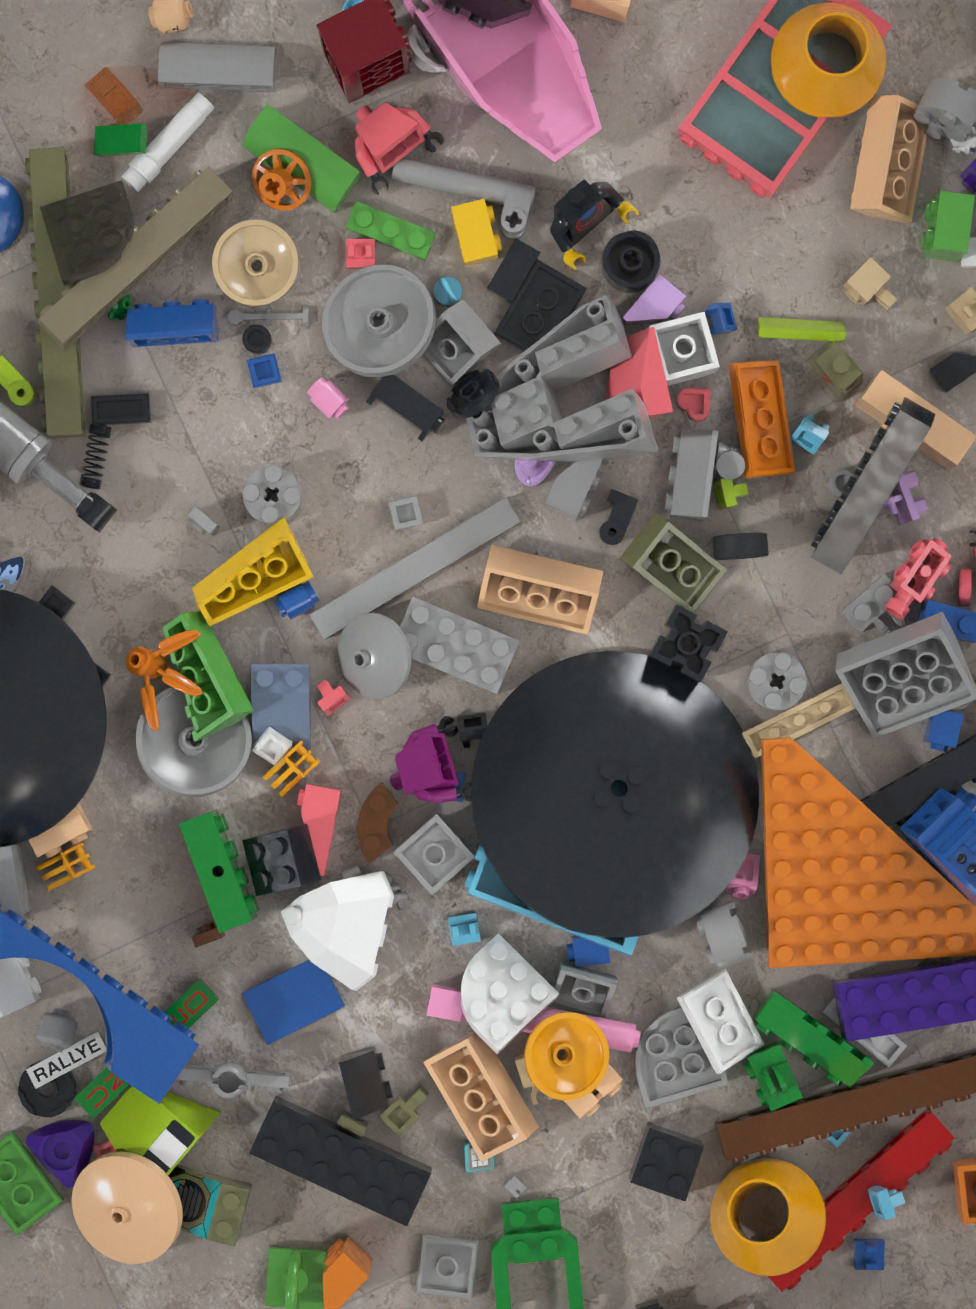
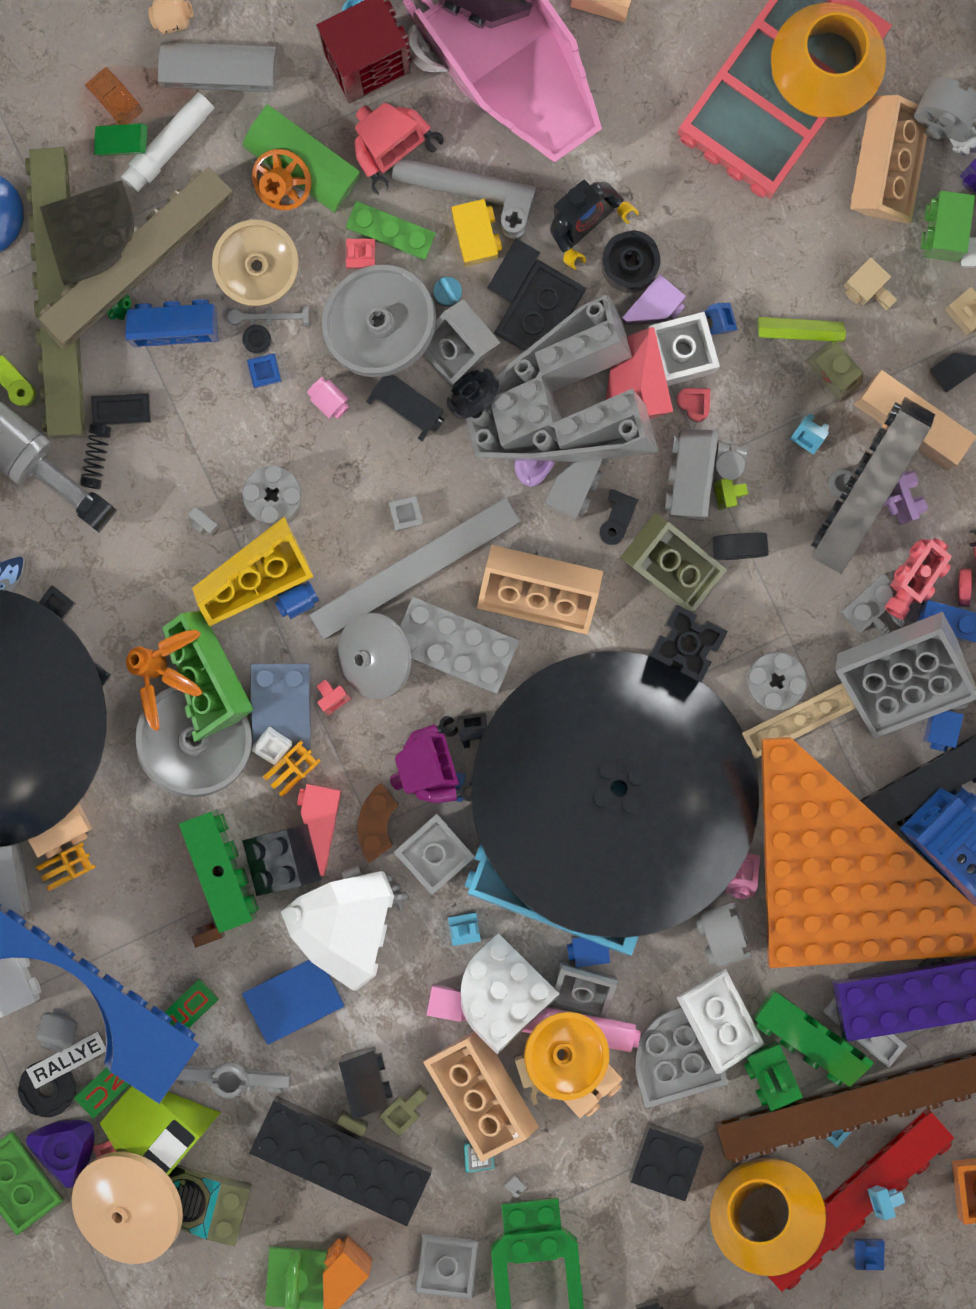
orange tile [728,360,796,479] -> none

